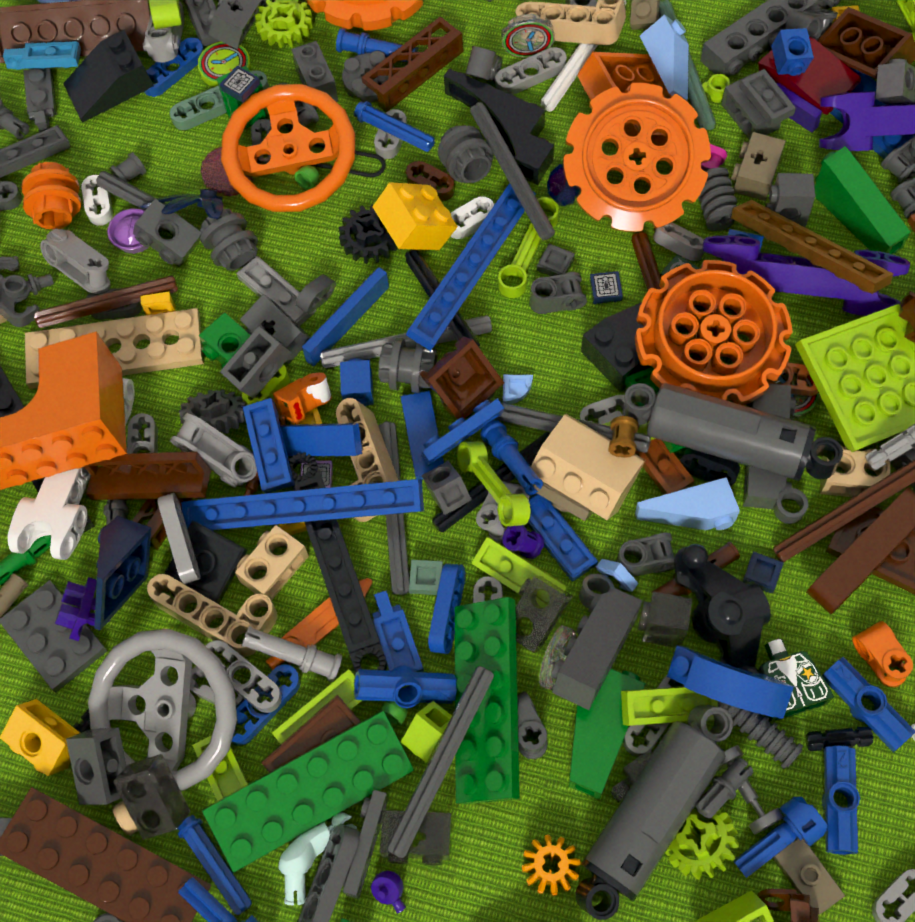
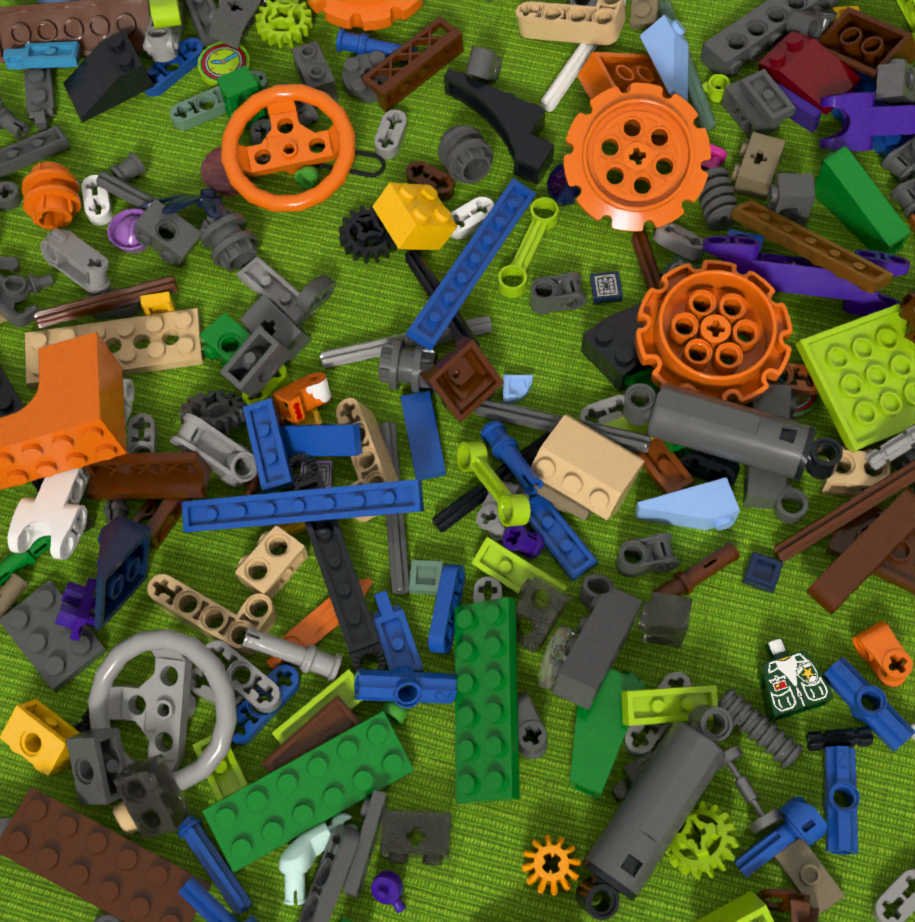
light grey beam [158,493,200,584] -> none
black tile [164,520,248,604] -> none
tile [220,66,260,103] -> none
blue tile [302,267,389,367] -> none
blue brick [340,358,374,406] -> none
blue axle [354,101,435,152] -> none
dark grey axle [387,666,494,858] -> none
lime brick [401,701,452,763] -> none
blue plate [421,398,504,466] -> none
flat silver brick [422,461,472,515] -> none
dark grey axle [470,102,555,240] -> none
light grey beam [495,47,567,95] -> none
tile [501,14,555,58] -> none
dark grey tile [537,243,575,276] -> none
light blue tile [596,559,639,592] -> none
pearl gold bush [608,416,639,458] -> none
blue arch [667,645,794,718] -> none
black piece [674,544,771,674] -> none
dark grey axle [696,757,753,819] -> none
blue brick [771,28,814,76] -> none

